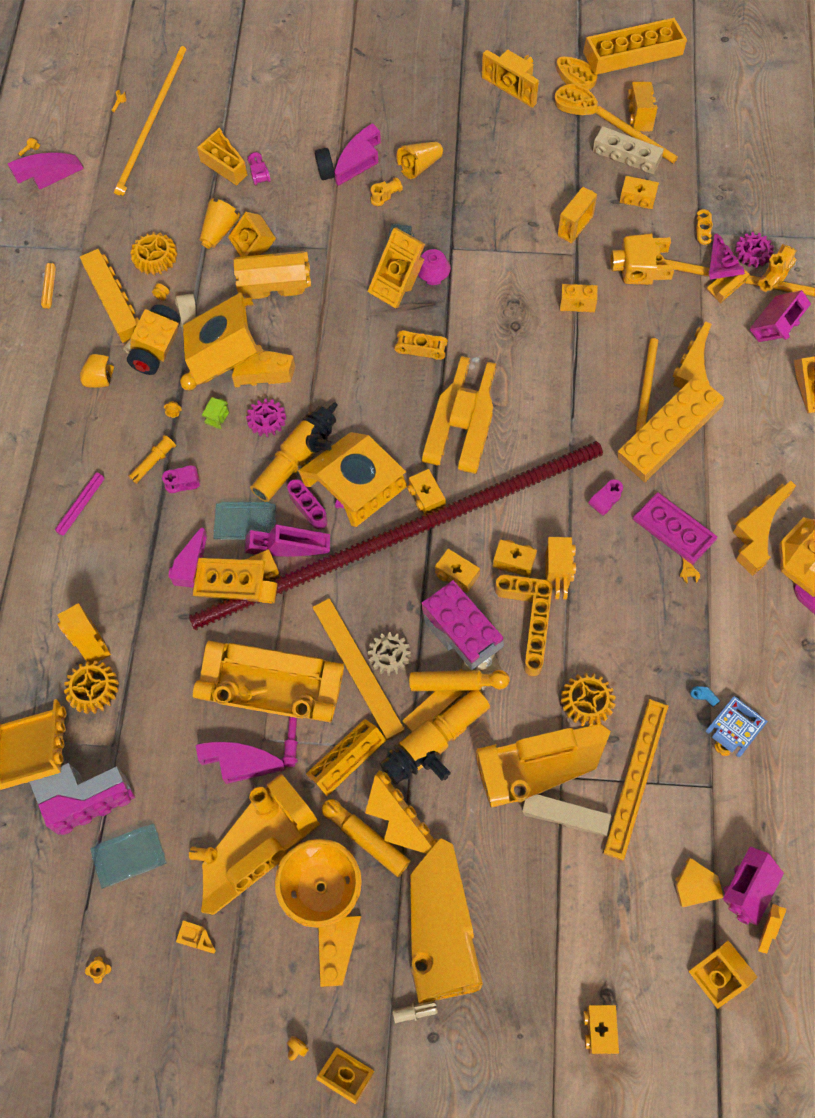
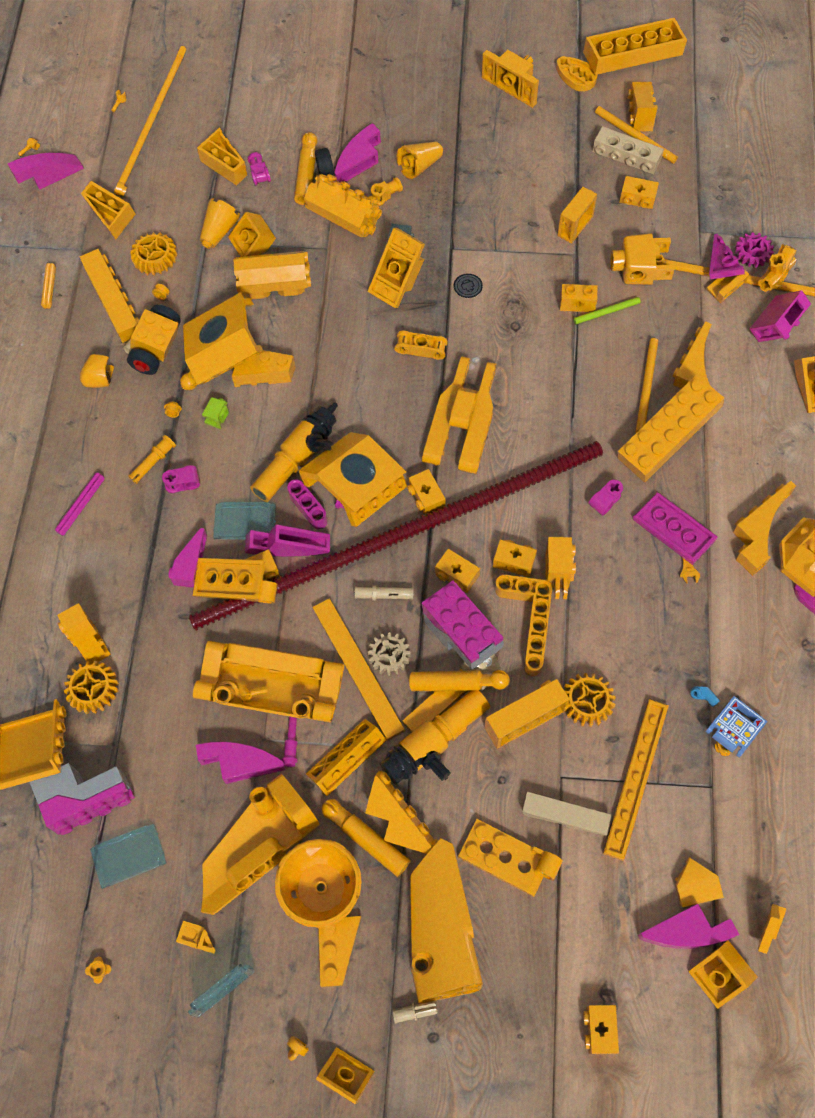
tan piece [175,294,196,337] -> none
light orange pin [189,846,217,864] -> none
dark pink gear [246,399,286,437] -> none
dark pink cone [418,249,451,285] -> none
light orange panel [475,724,611,808] -> none
light orange piece [555,84,598,115] -> none
light orange piece [696,209,713,245] -> none
dark pink piece [723,847,784,926] -> none
none -> light orange wedge [81,181,136,240]
none -> clear light blue piece [188,964,255,1018]
none -> light orange piece [294,132,318,205]
none -> light orange brick [304,174,382,237]
none -> tan pin [355,585,413,601]
none -> sticker [454,274,483,298]
none -> light orange hinge [458,819,563,897]
none -> light orange brick [484,679,570,749]
none -> lime bar [573,297,641,325]
none -> dark pink slope [638,904,740,949]

